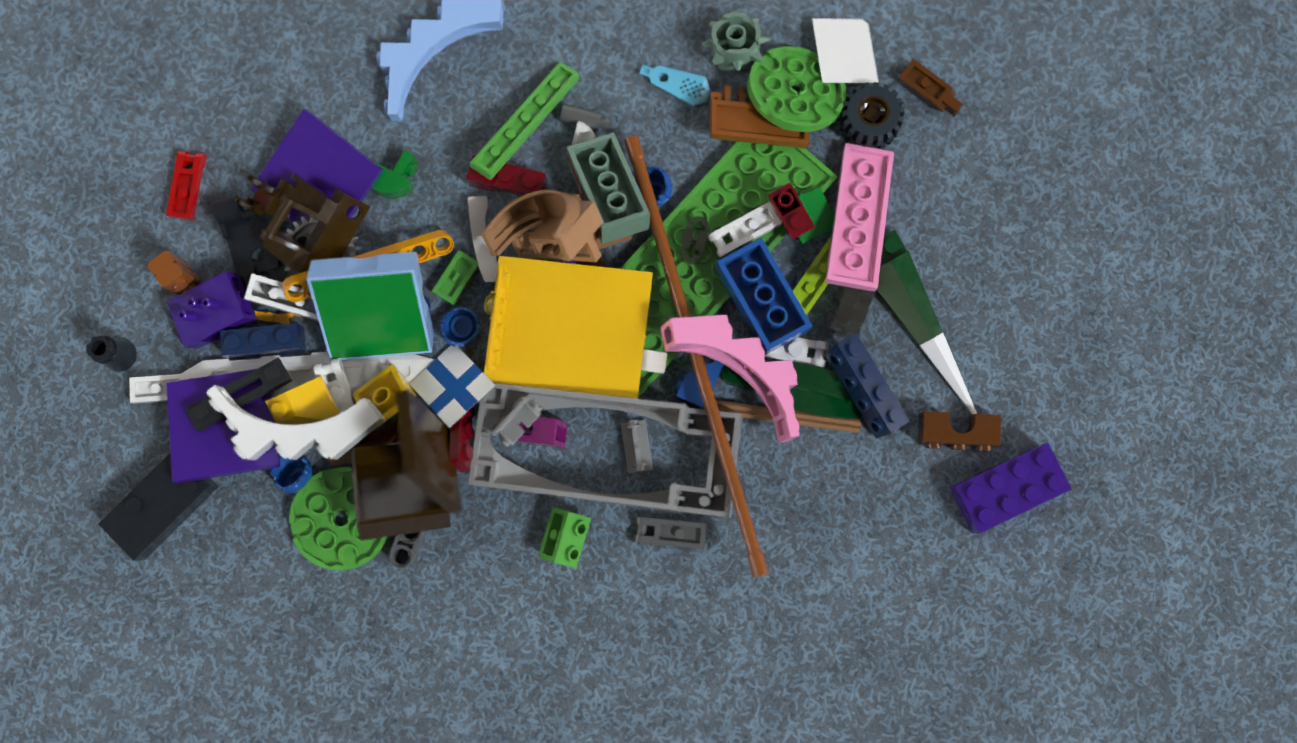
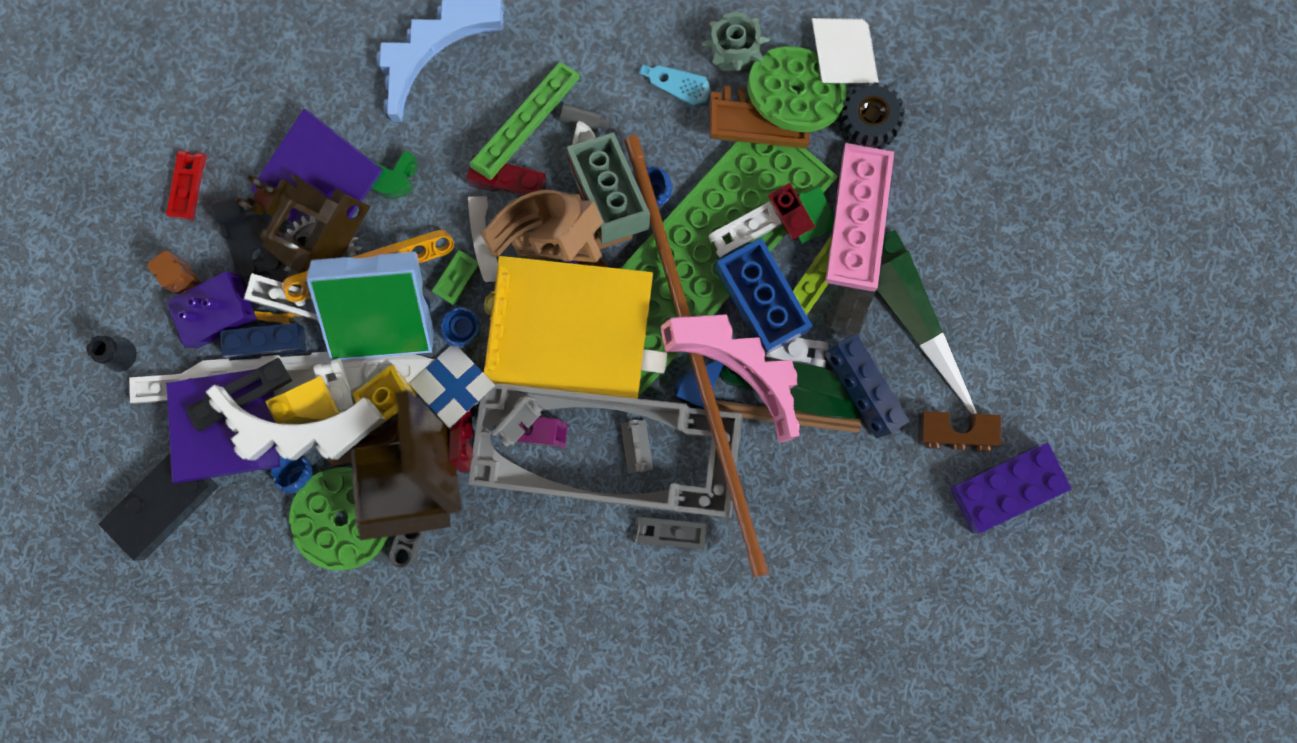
bright green brick [538,507,591,568] -> none
clear smoke beam [680,216,709,265] -> none
reddish brown hinge [897,59,963,117] -> none

